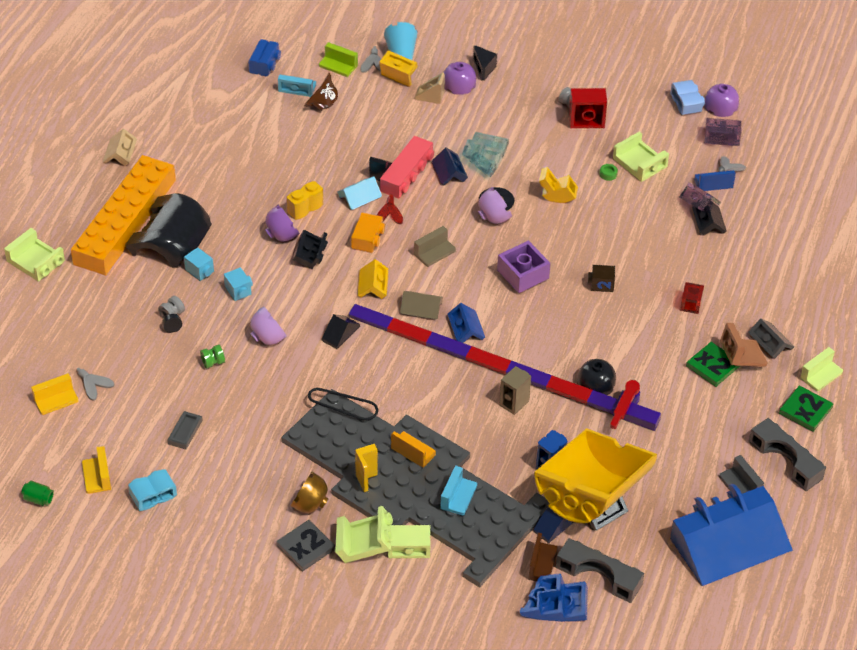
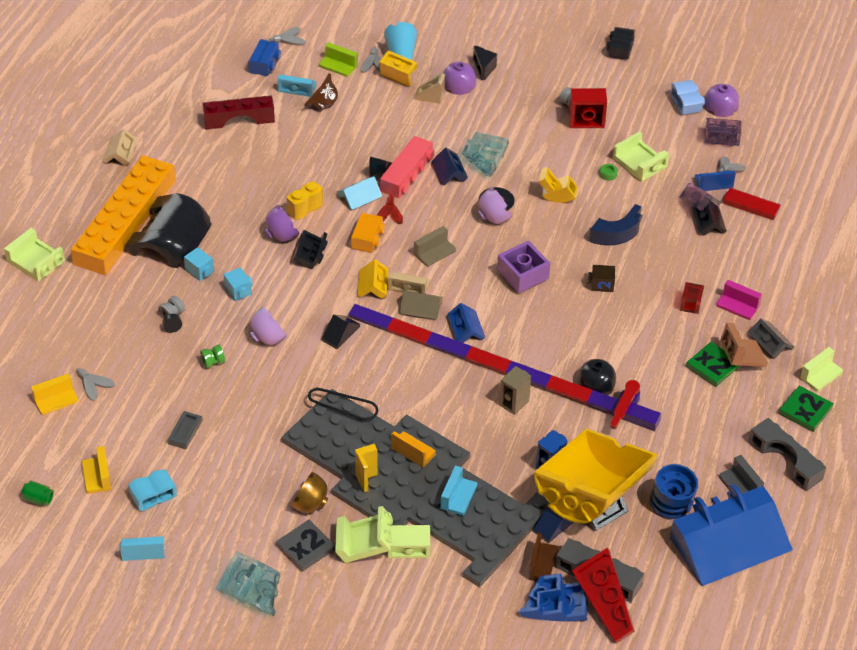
none -> medium azure panel [120,536,165,561]
none -> dark red arch [202,95,275,130]
none -> clear light blue slope [216,551,280,616]
none -> light grey piece [269,27,306,45]
none -> tan panel [388,272,430,294]
none -> red wing [572,547,635,643]
none -> dark blue arch [589,204,643,246]
none -> black brick [607,27,635,59]
none -> blue wheel [650,464,698,519]
none -> dark pink panel [716,280,762,320]
none -> red tile [723,188,781,220]

